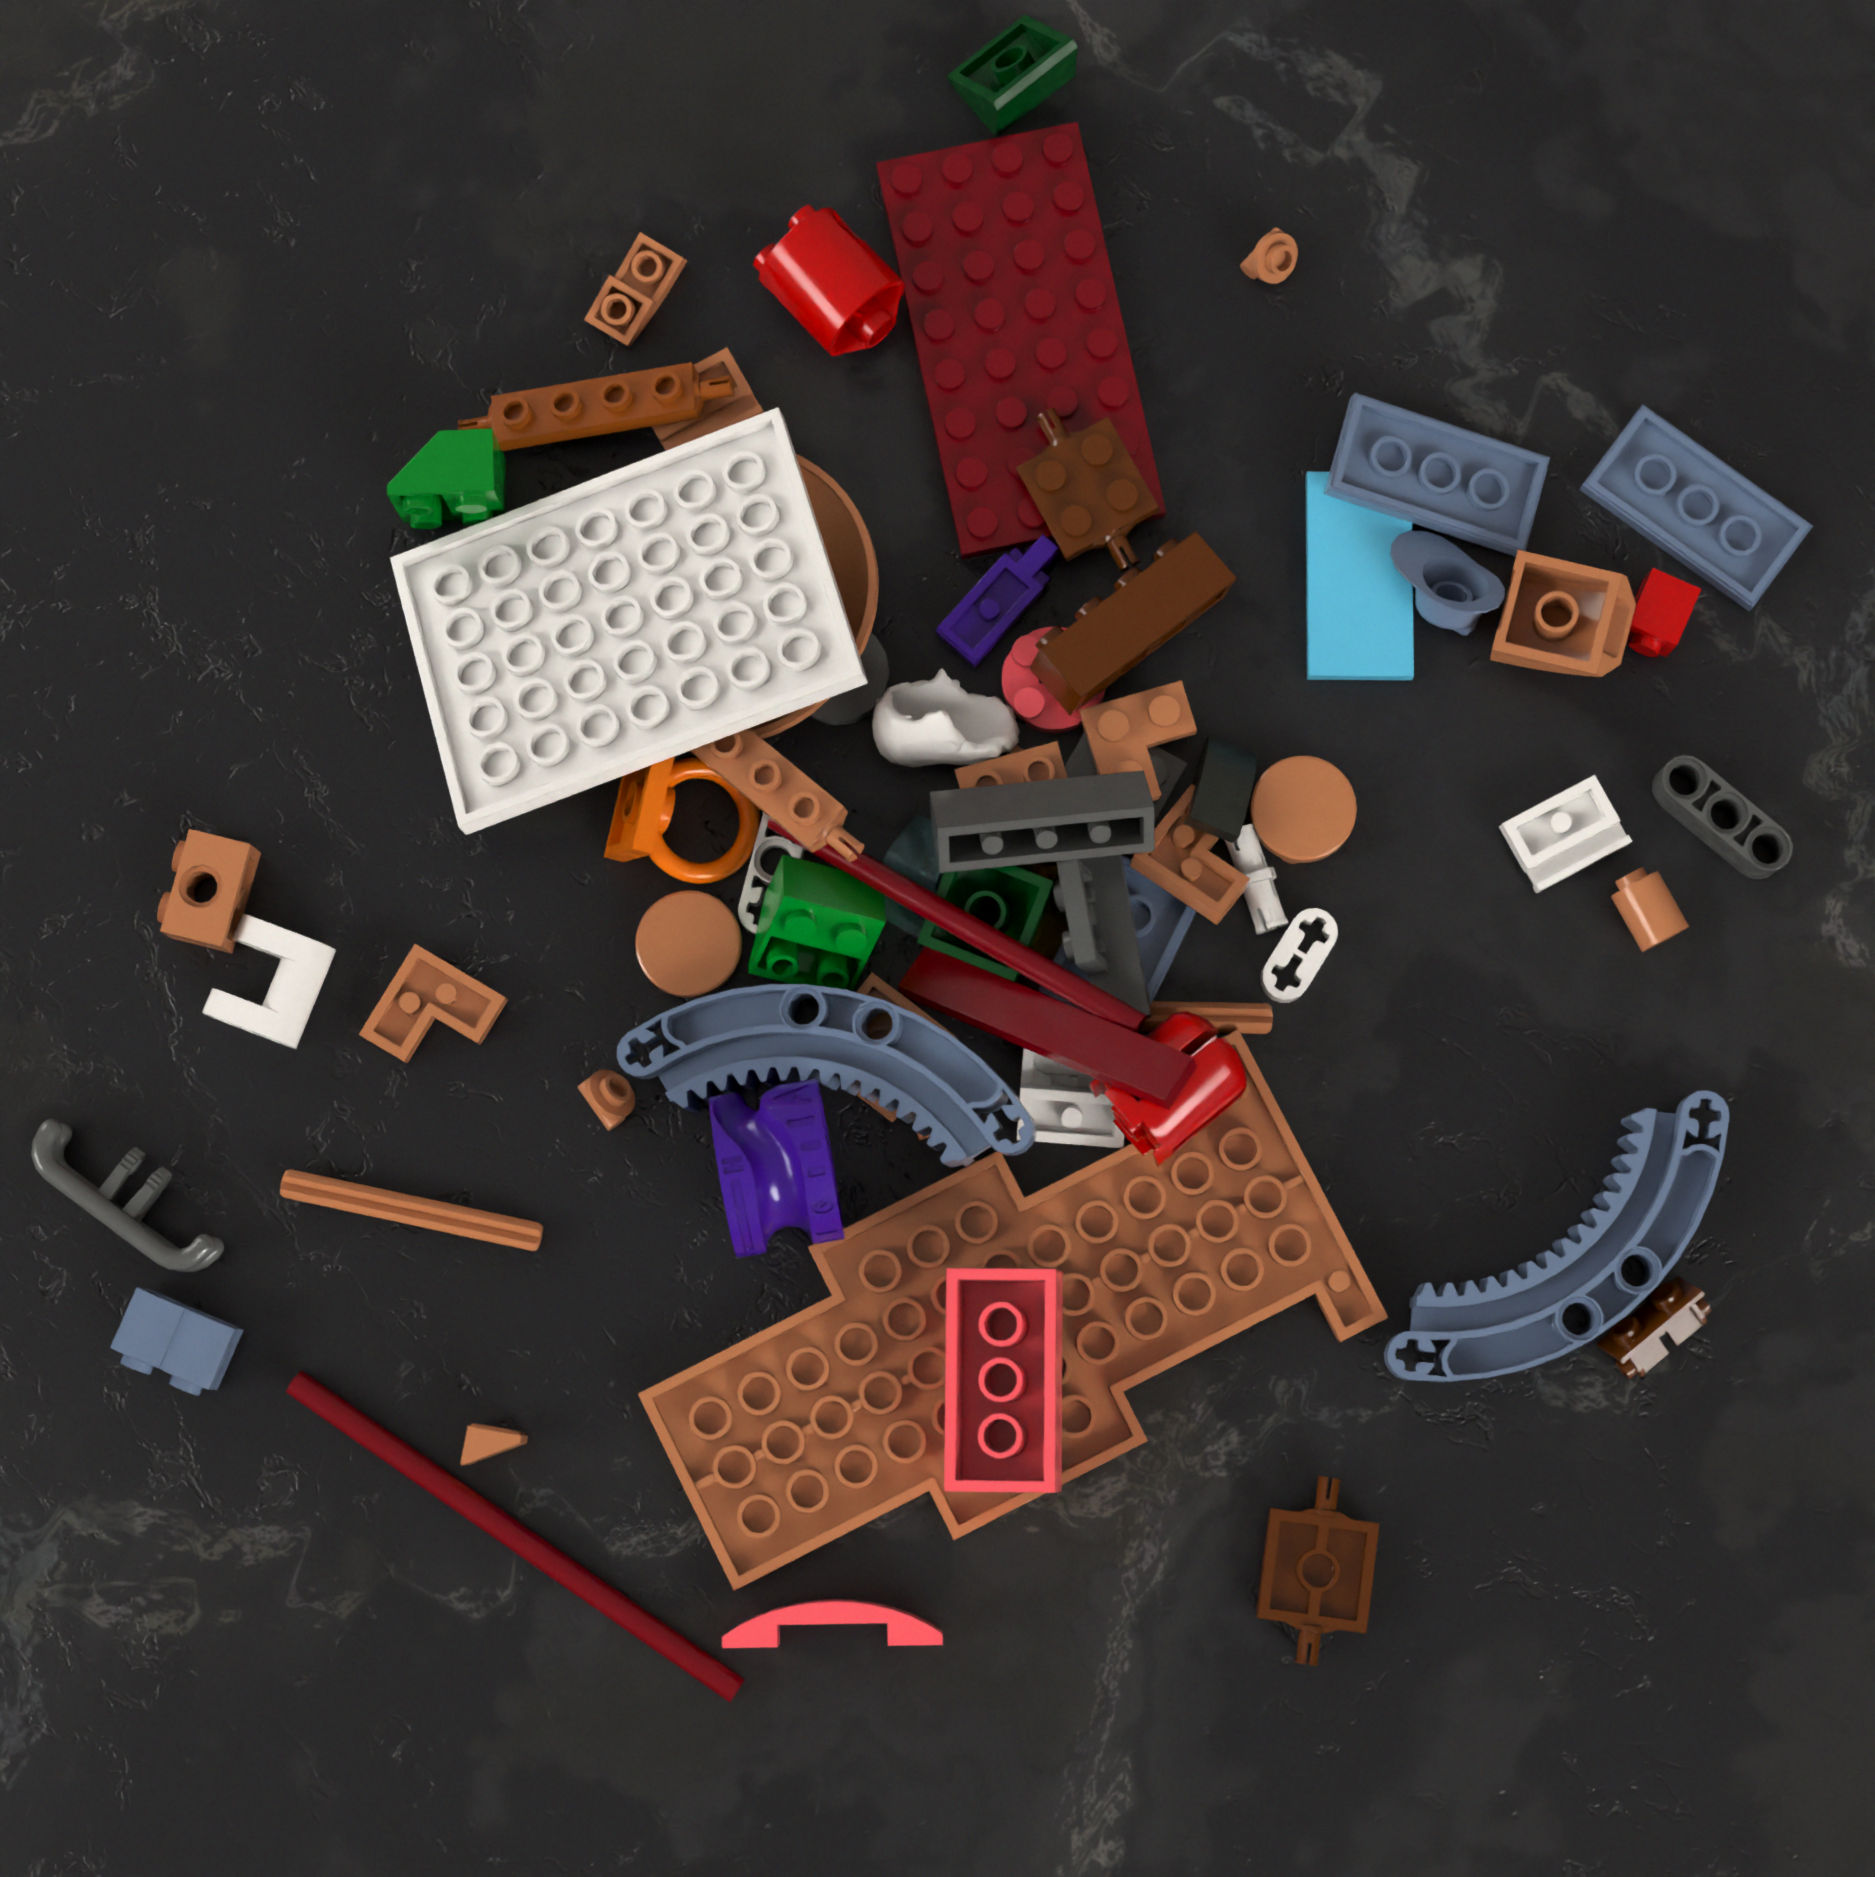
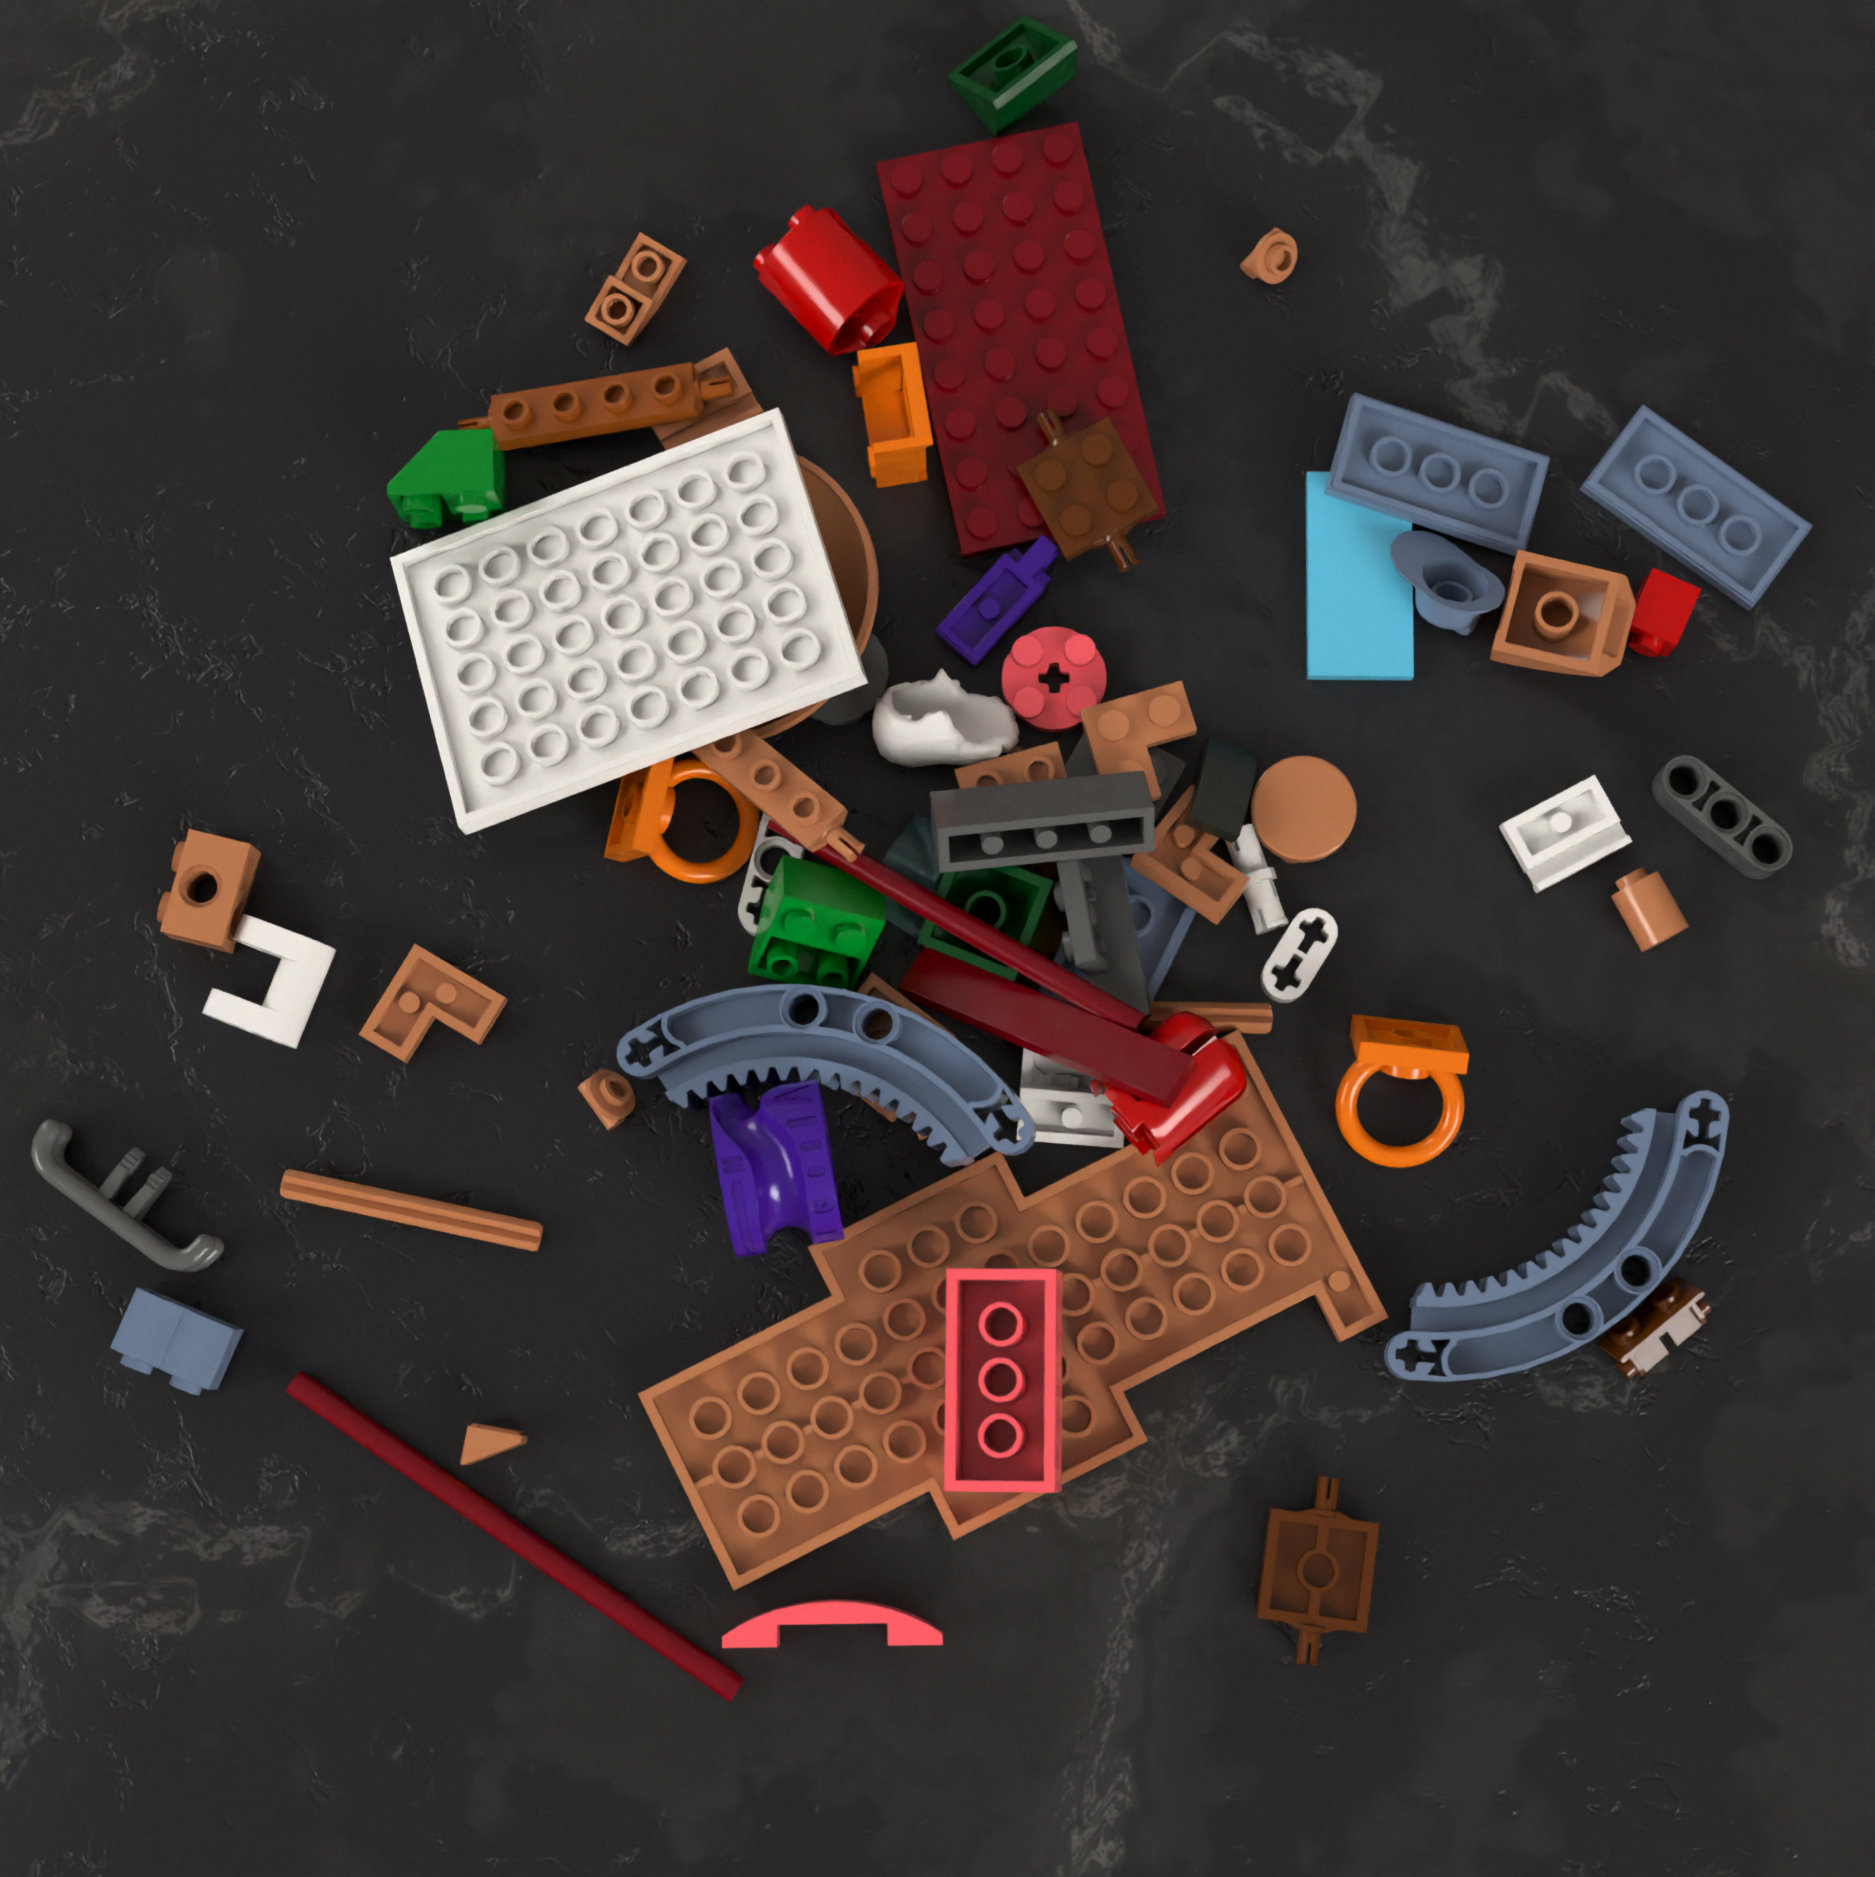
nougat tile [635,890,743,998] -> none
reddish brown brick [1030,531,1237,716] -> none
none -> orange piece [852,342,933,488]
none -> orange tile [1335,1014,1469,1168]

